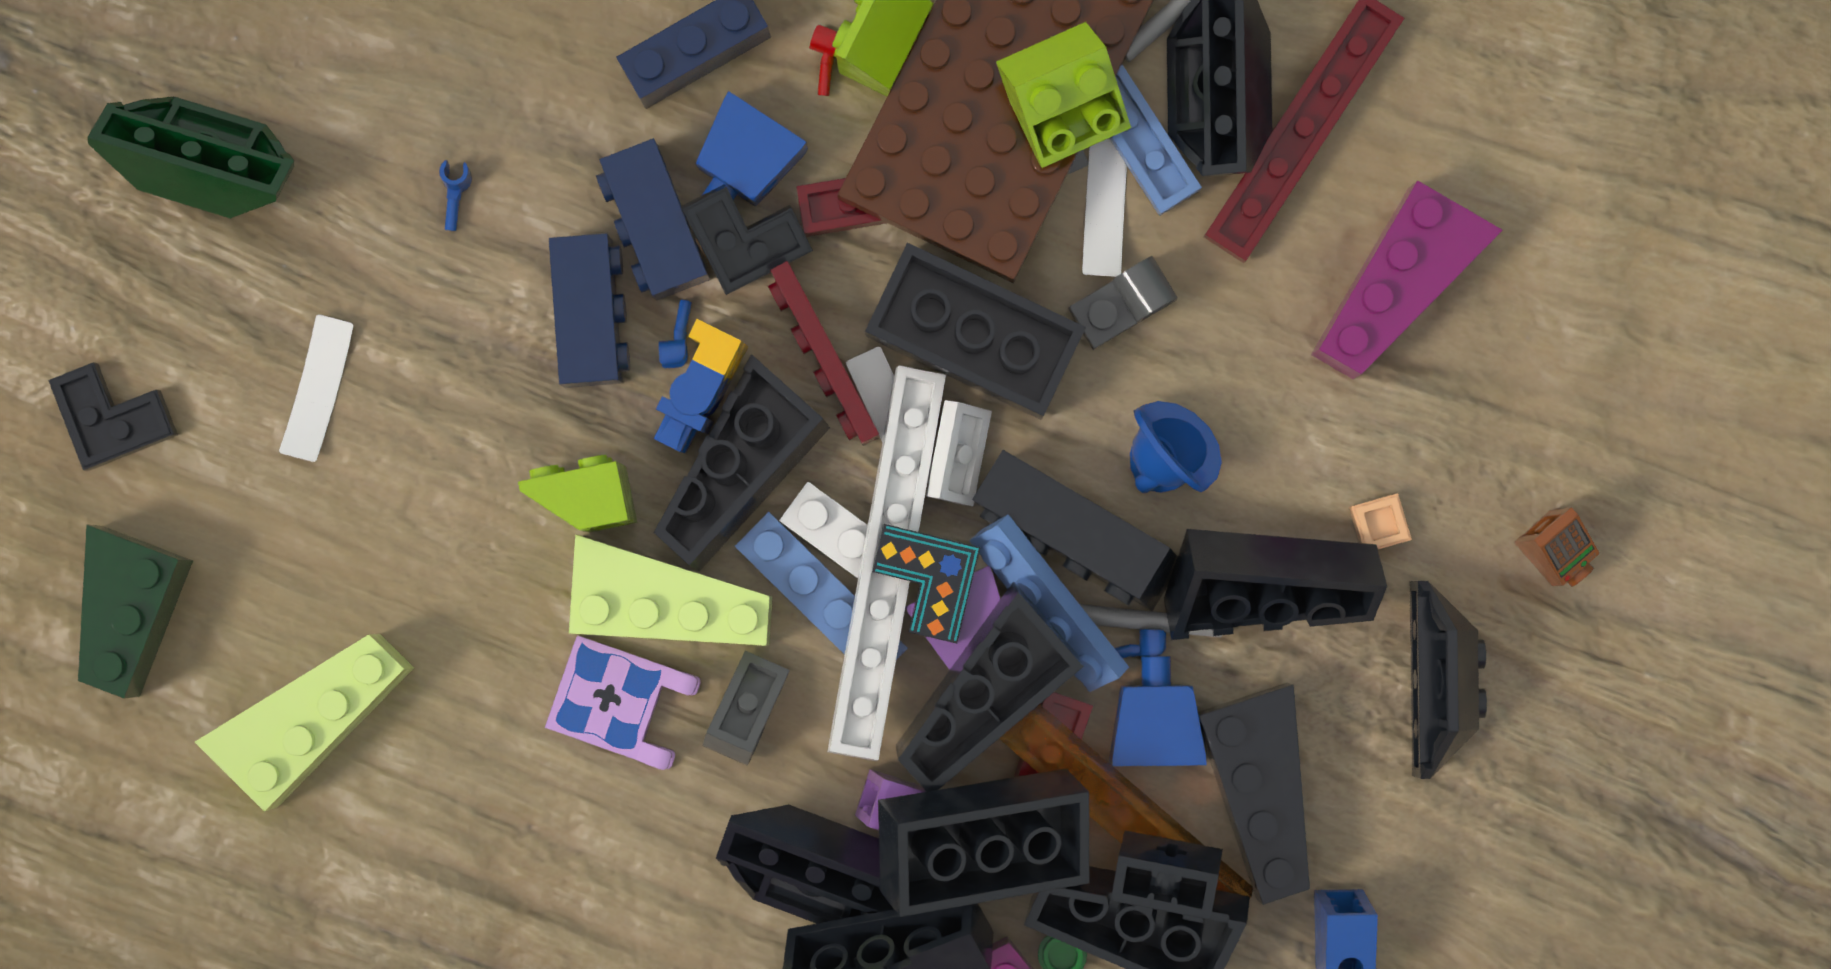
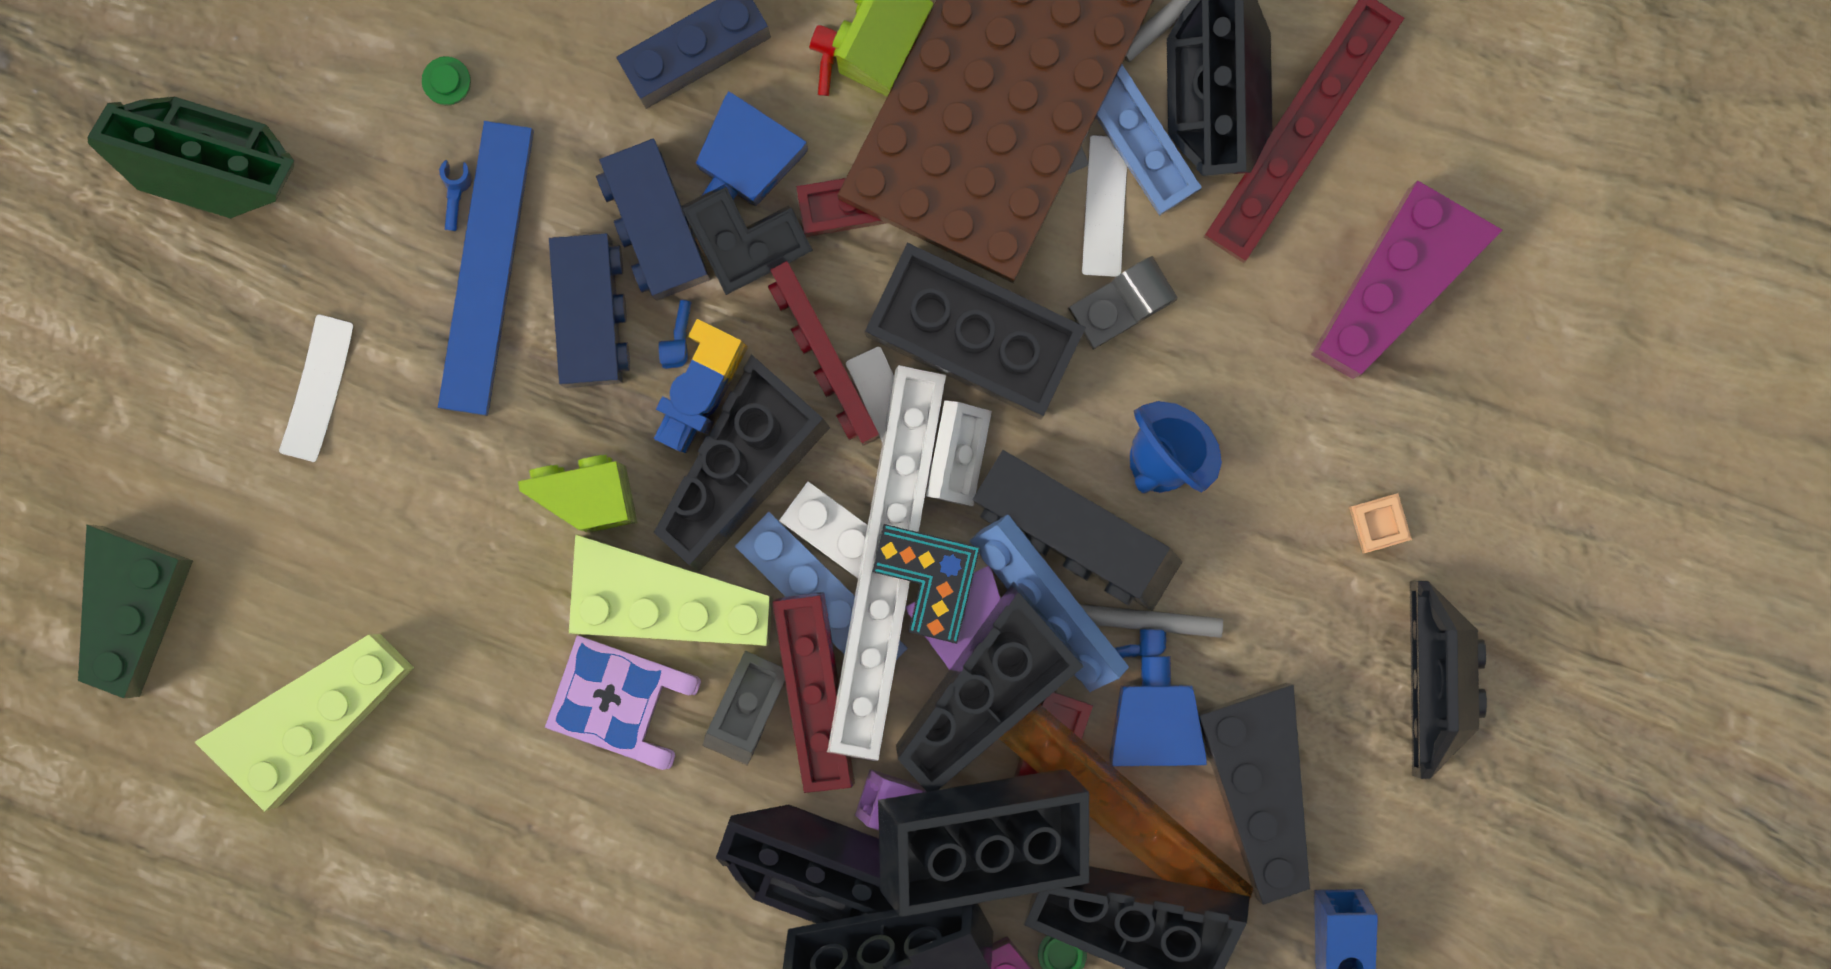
black tile [48,362,178,471] -> none
lime slope [996,22,1131,168] -> none
black brick [1111,830,1223,920] -> none
black wedge [1164,529,1387,640] -> none
dark orange slope [1514,507,1600,587] -> none
none -> green plate [422,56,471,106]
none -> blue tile [438,121,534,416]
none -> dark red plate [772,592,855,793]

